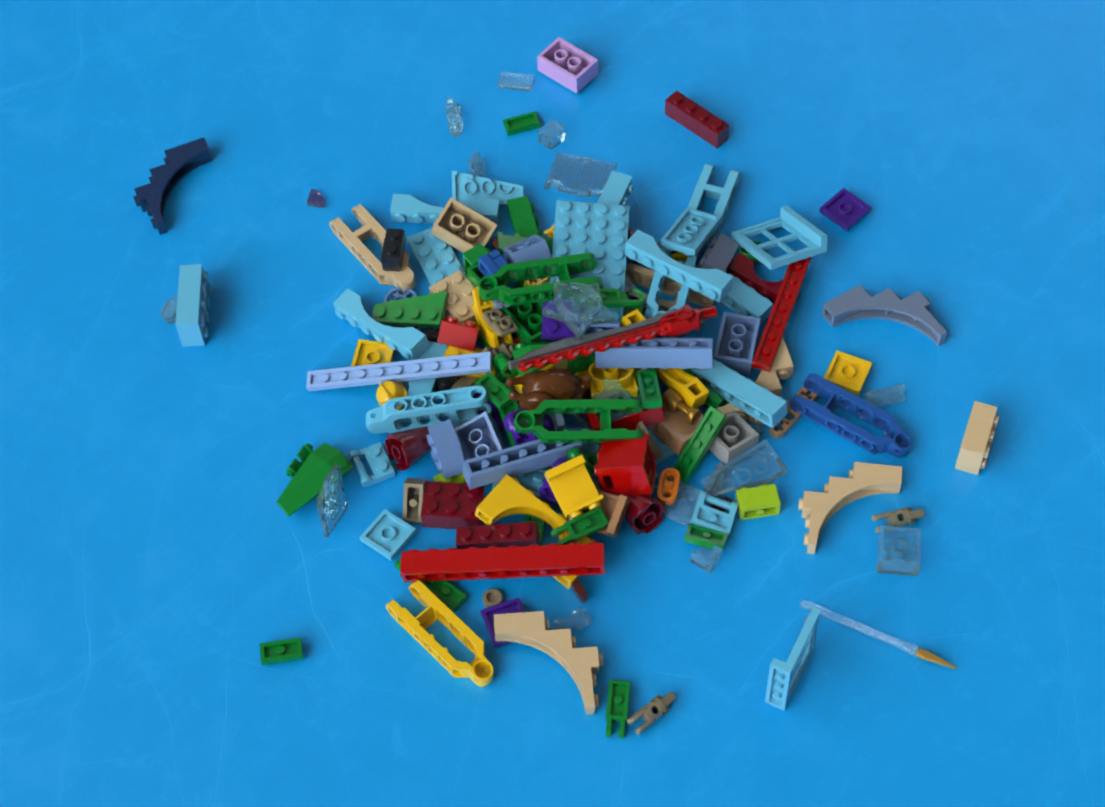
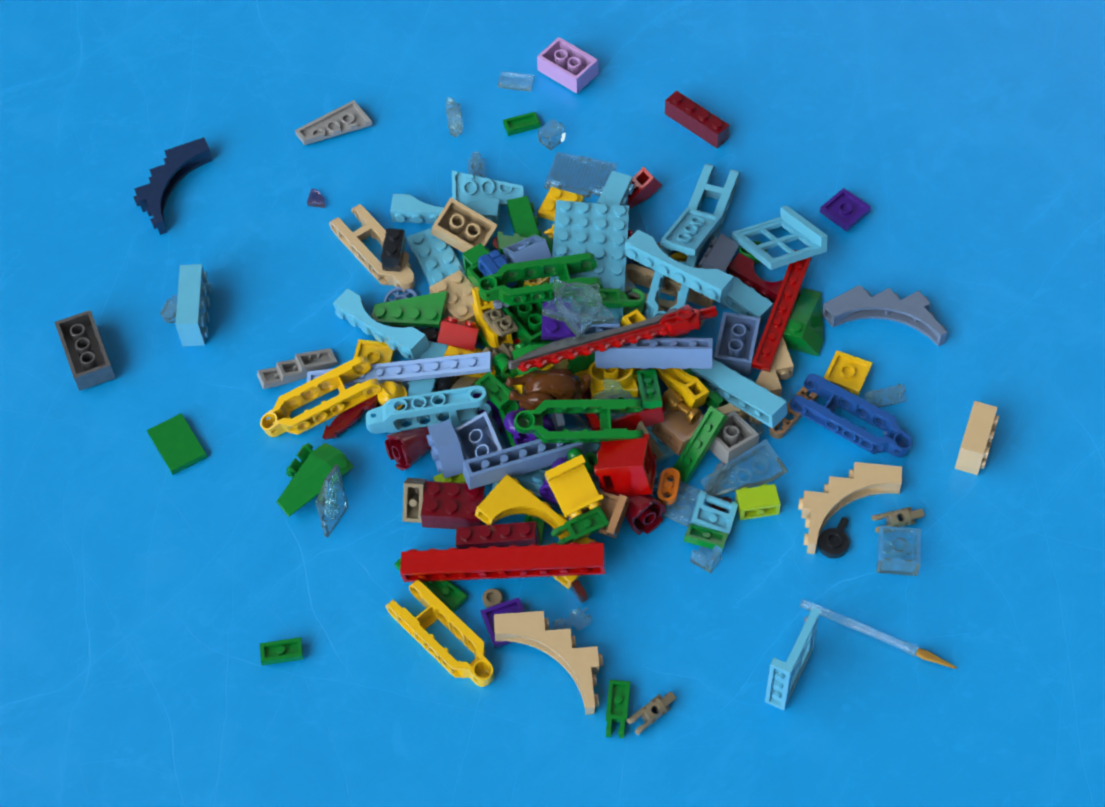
medium azure plate [348,442,395,487] -> none
medium azure plate [360,509,416,561] -> none
none -> flat silver brick [55,310,115,391]
none -> green tile [147,413,207,475]
none -> light grey slope [257,348,337,389]
none -> yellow piece [260,356,381,437]
none -> light grey wing [295,100,372,145]
none -> dark red brick [322,395,380,440]
none -> yellow plate [538,186,584,222]
none -> slope [627,167,662,209]
none -> green wedge [783,288,824,356]
none -> black piece [818,517,849,558]

